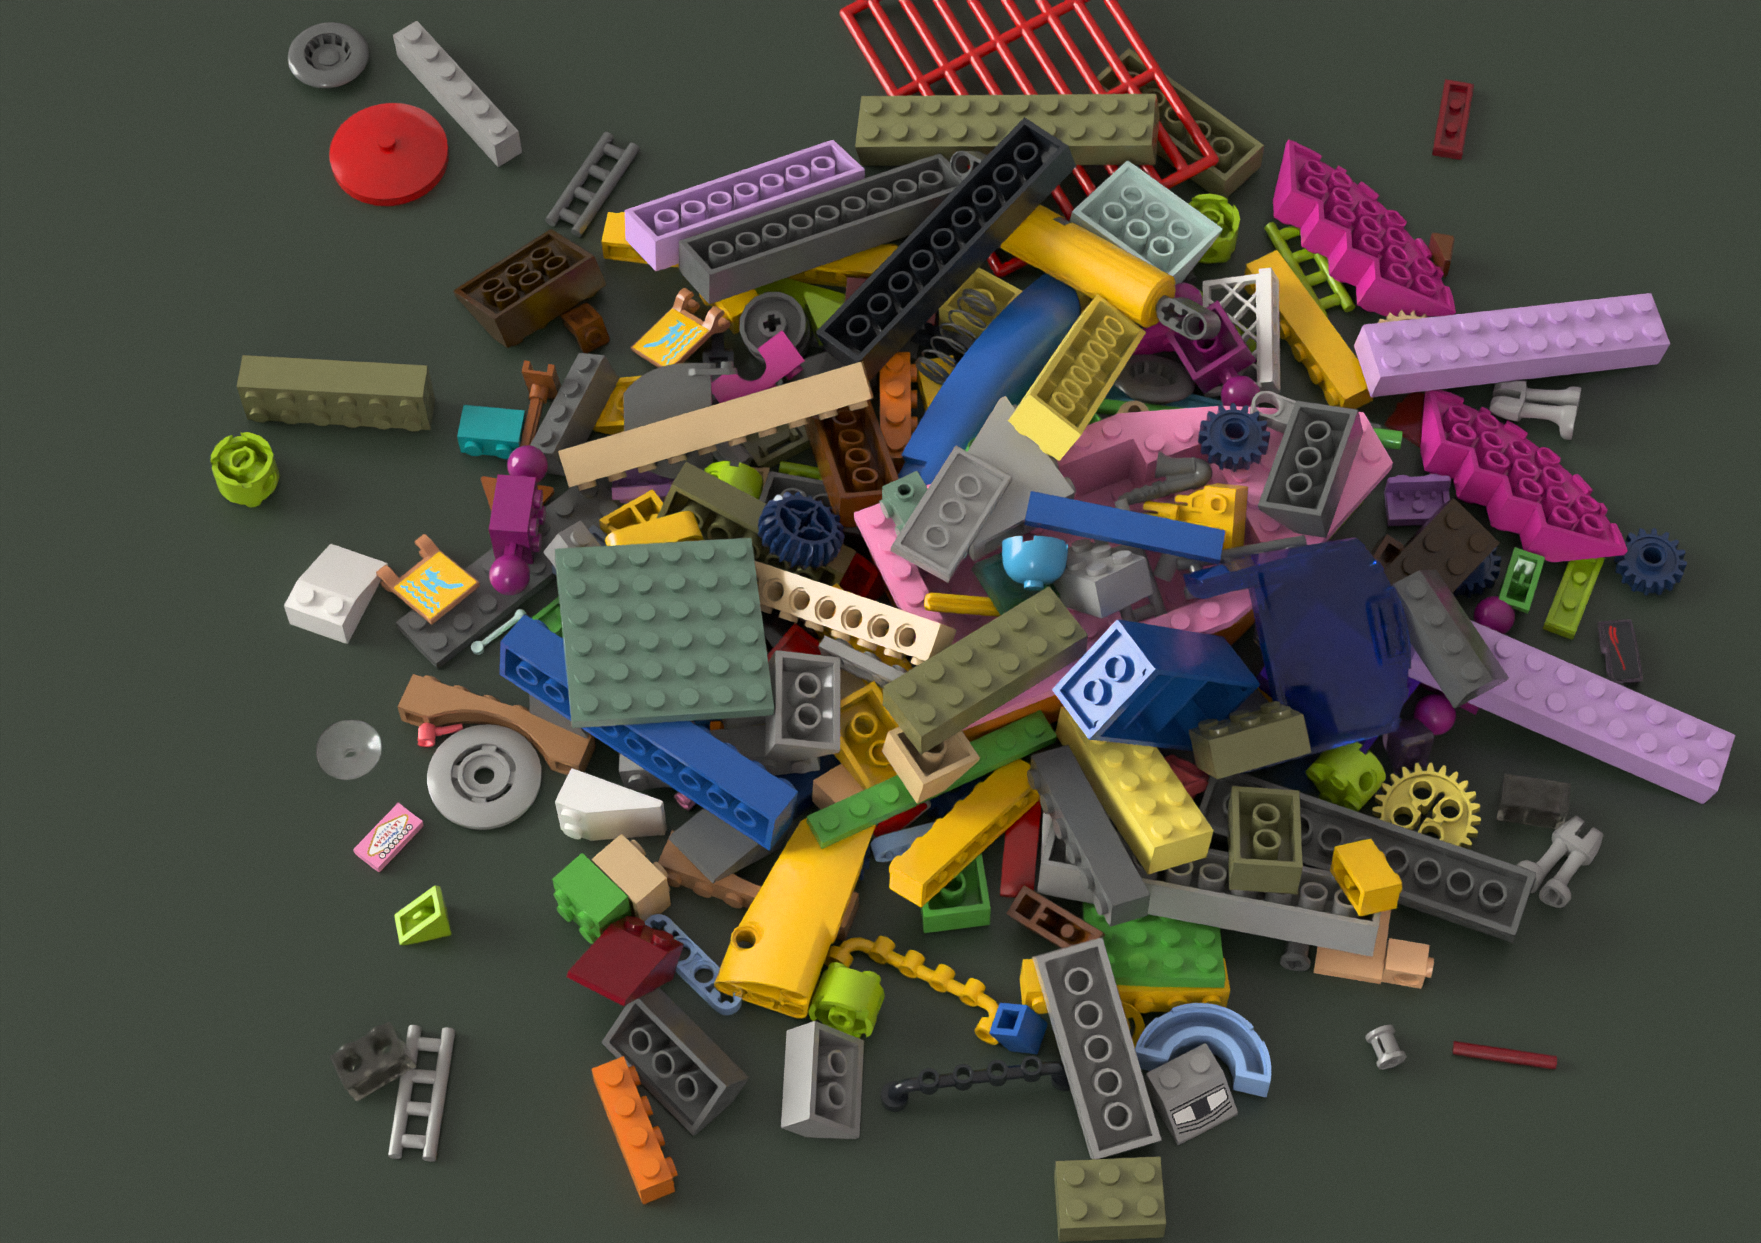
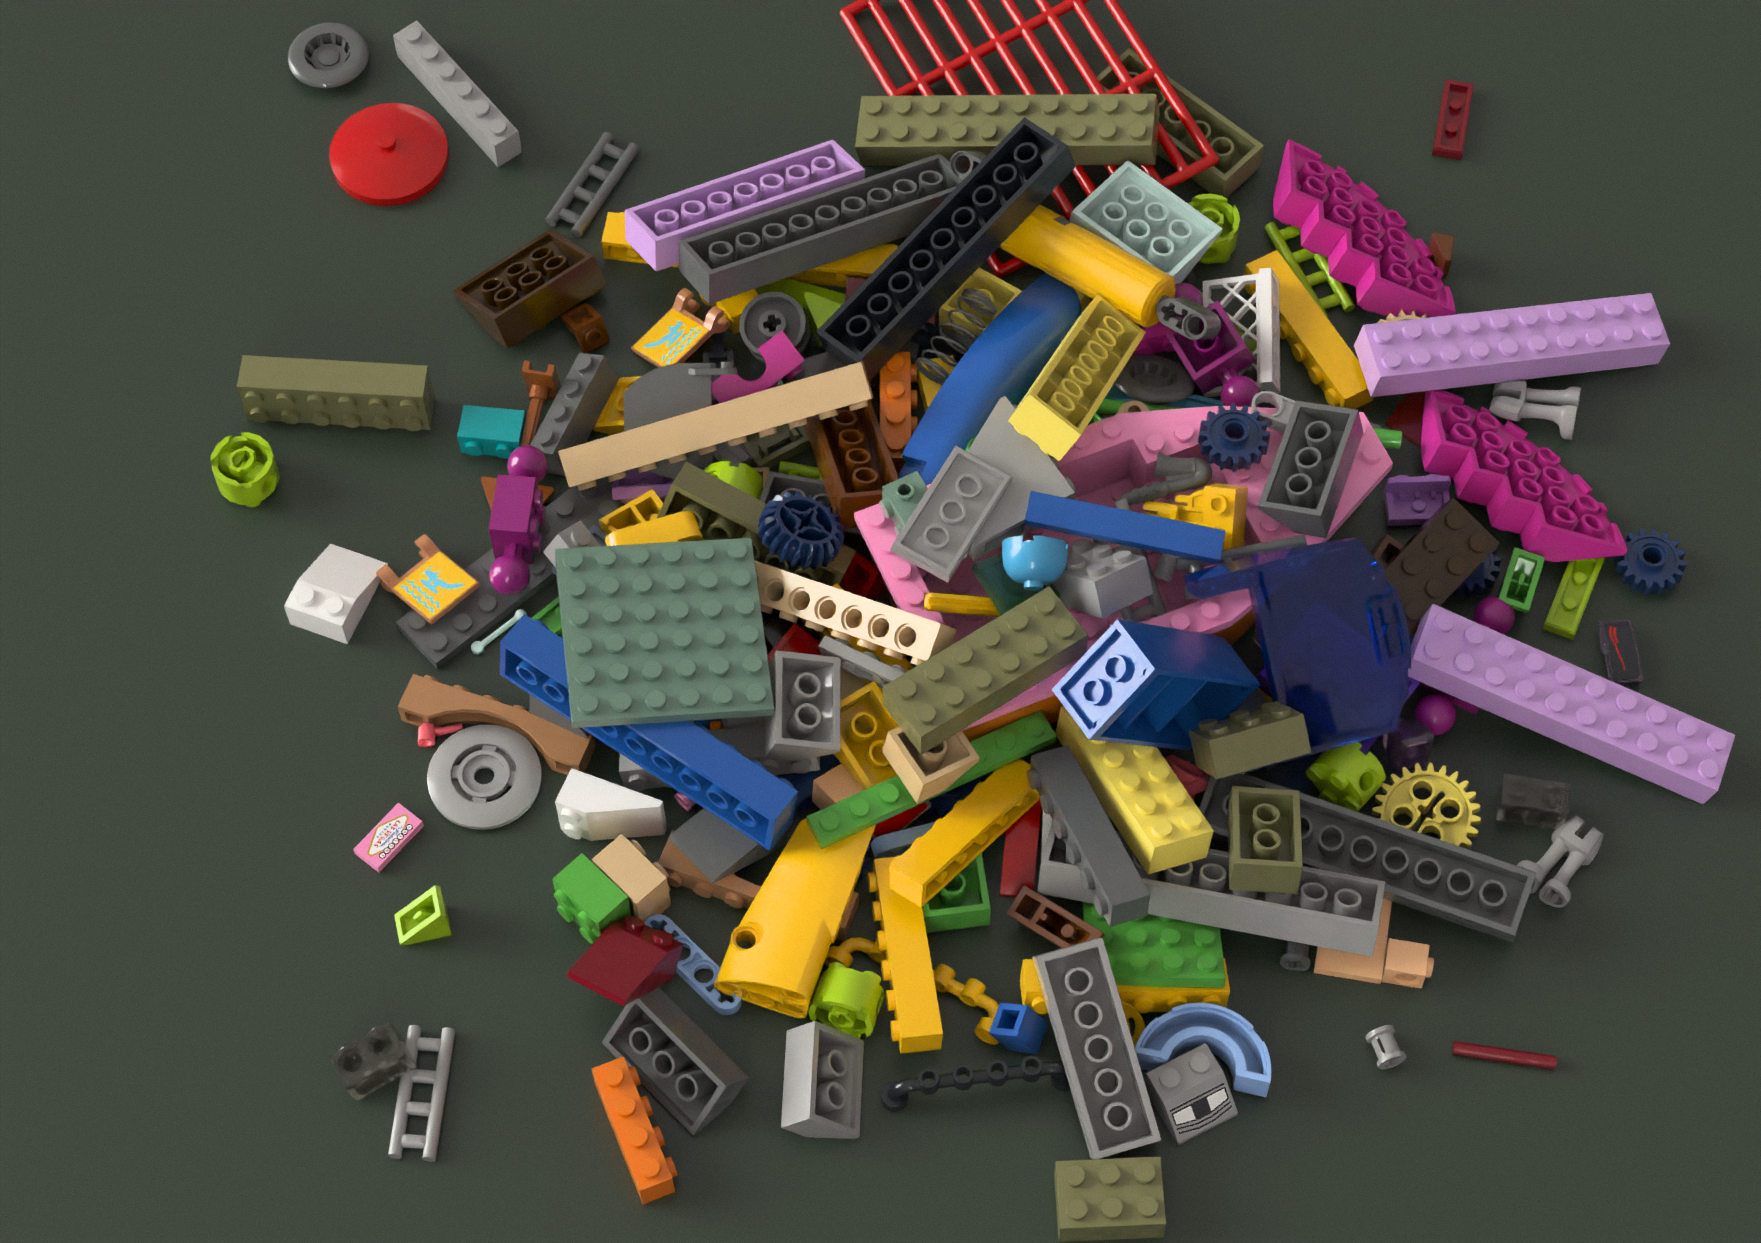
clear dish [316,719,382,780] -> none
yellow brick [1330,839,1402,916] -> none
dark grey slope [1382,570,1509,709] -> none
none -> yellow brick [867,857,943,1054]

